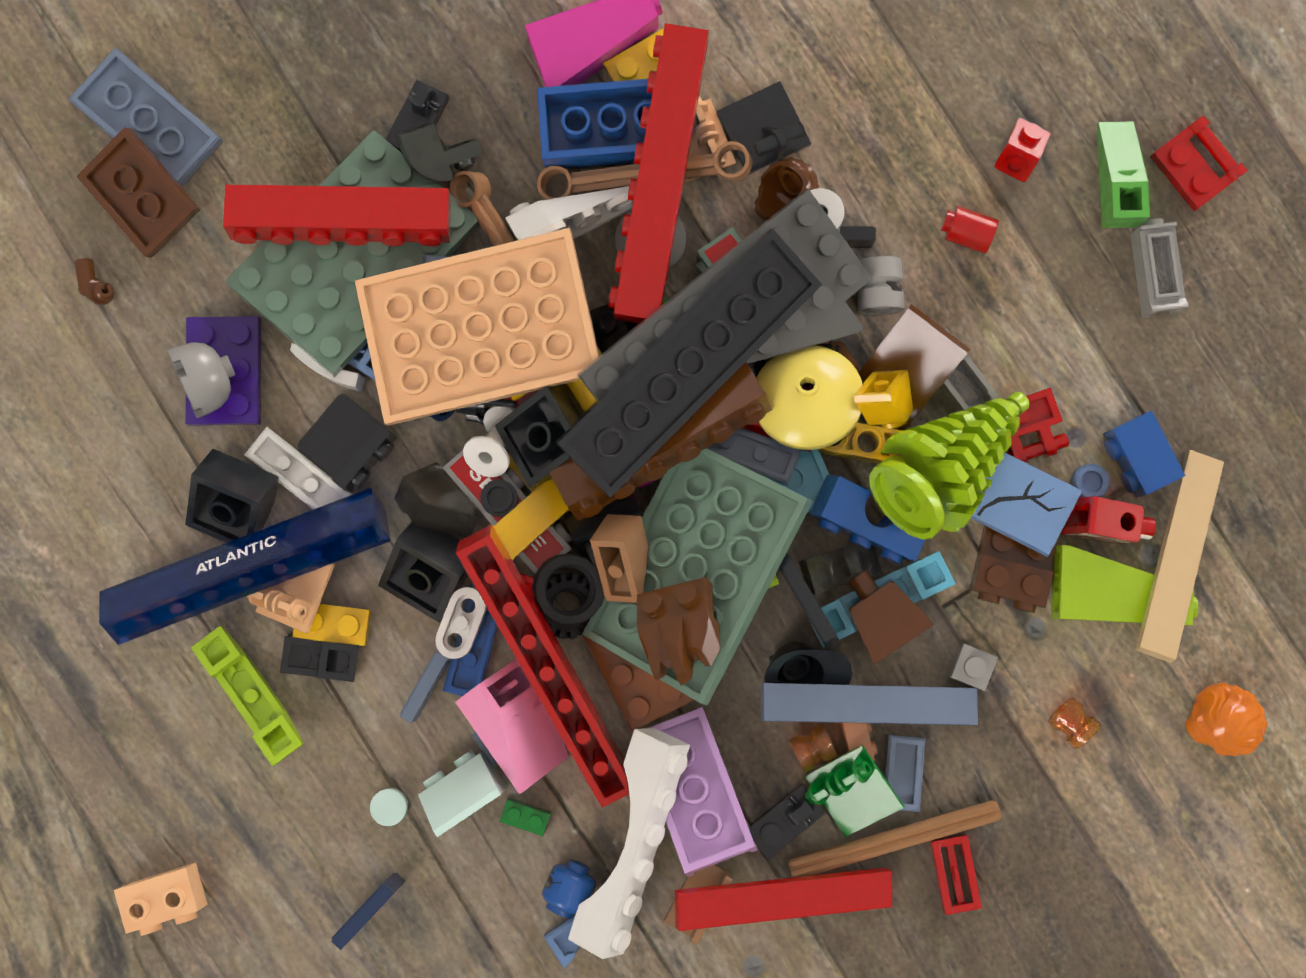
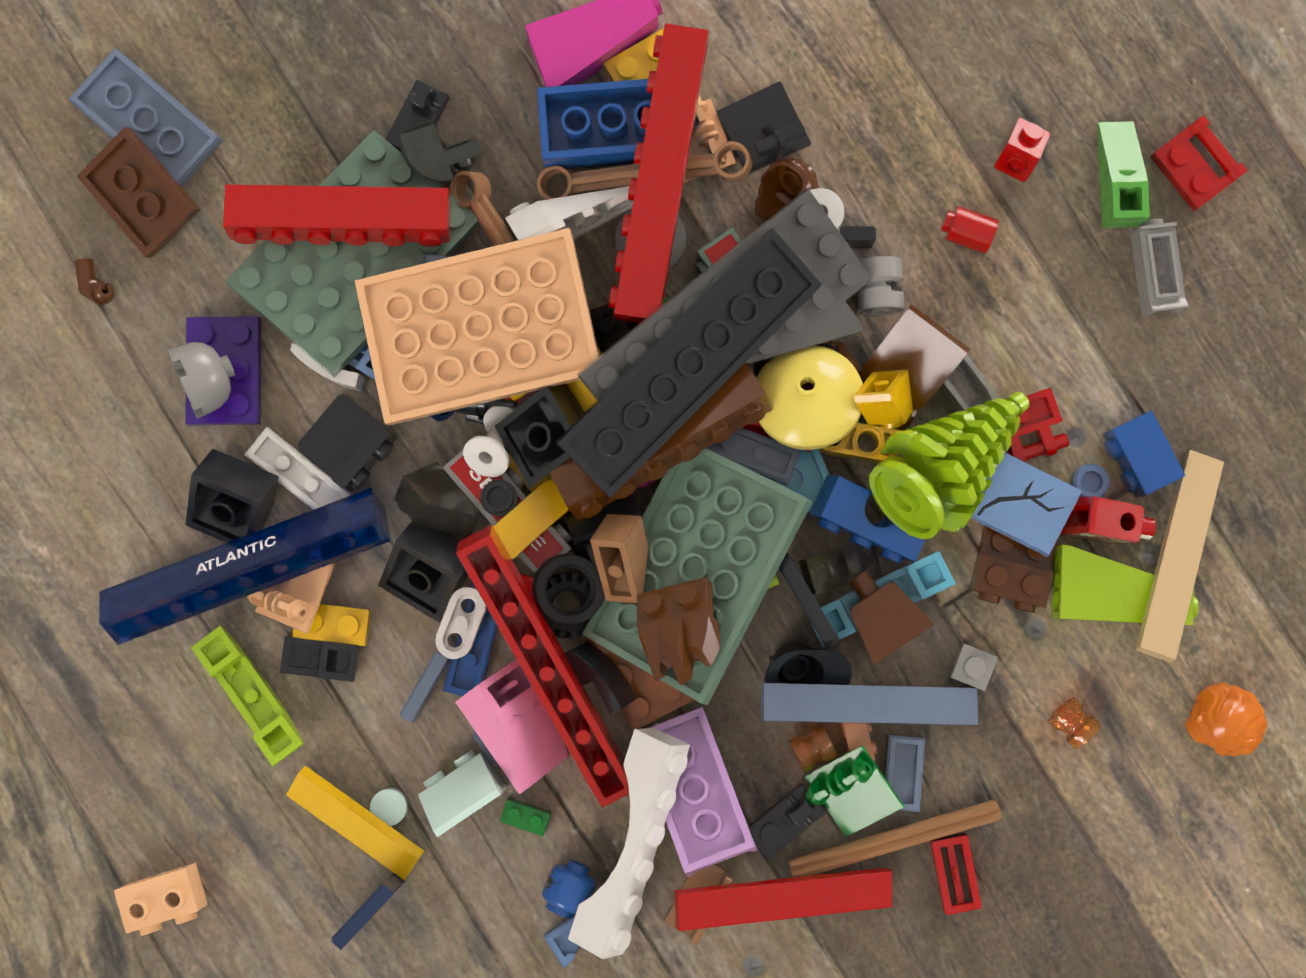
none -> yellow tile [286,765,424,880]
none -> black slope [565,641,637,714]

